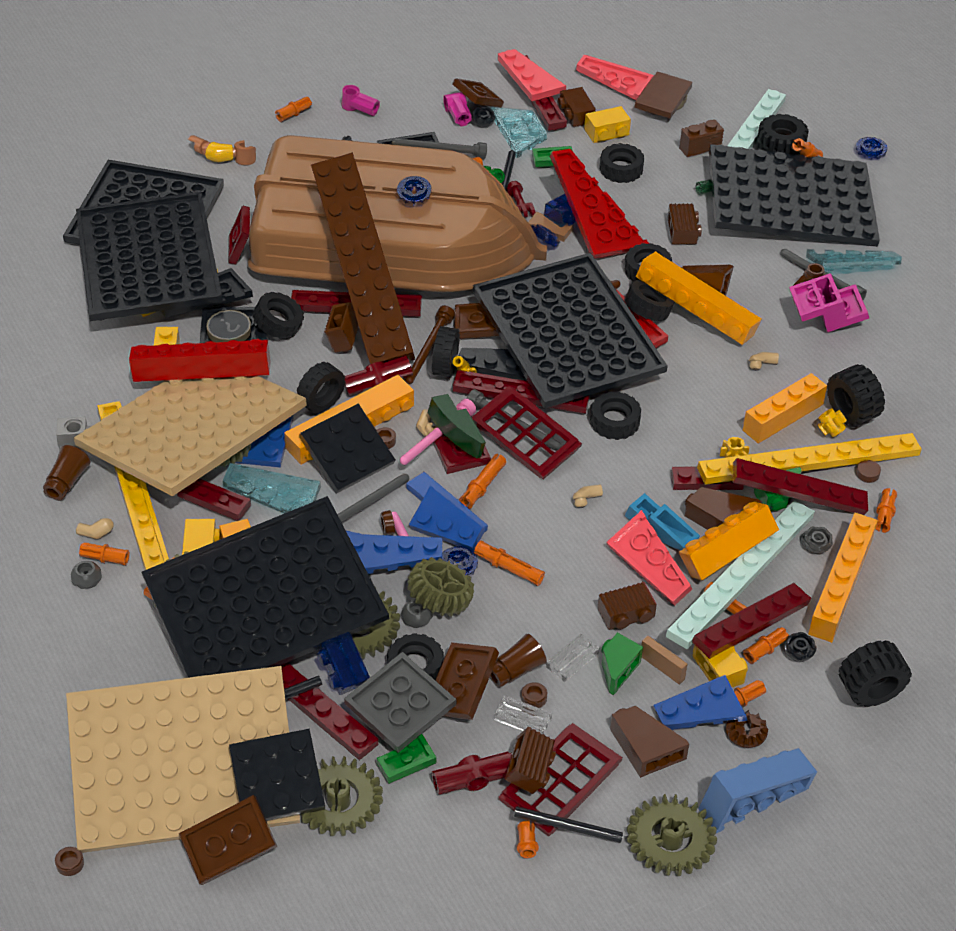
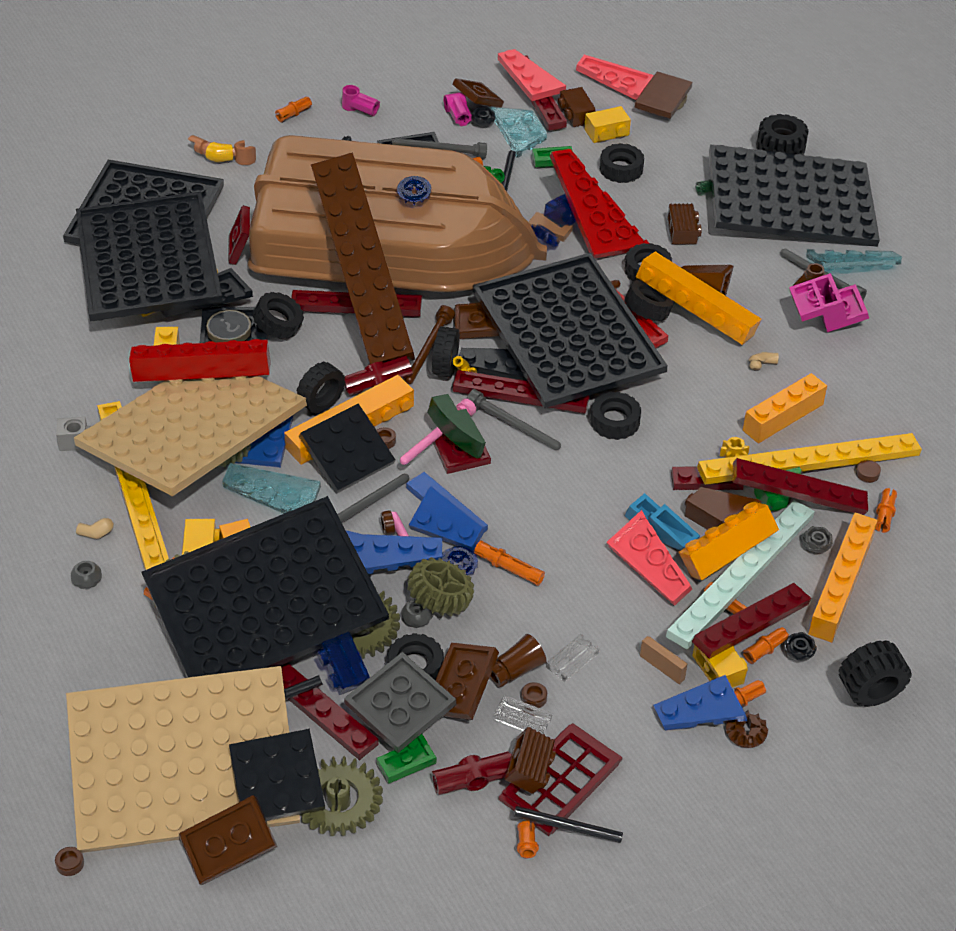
reddish brown plant [43,445,91,500] -> none
orange axle [79,543,130,565] -> none
dark red plate [177,479,251,521] -> none
reddish brown brick [324,302,359,353] -> none
tan arm [416,409,437,437] -> none
orange pin [459,454,506,509] -> none
dark red piece [471,386,582,479] -> none
dark red hinge [507,181,536,218] -> none
tan arm [573,484,603,507] -> none
reddish brown brick [597,581,657,630] -> none
green slope [601,632,643,696] -> none
reddish brown slope [610,705,689,778] -> none
olive gear [627,794,717,876] -> none
reddish brown brick [679,119,724,157] -> none
medium blue wedge [698,748,817,833] -> none
light aqua plate [728,89,786,149] -> none
orange pin [792,138,823,158] -> none
yellow gear [818,408,847,437] -> none
black tyre [827,364,885,427] -> none
clear blue gear [855,137,888,160] -> none

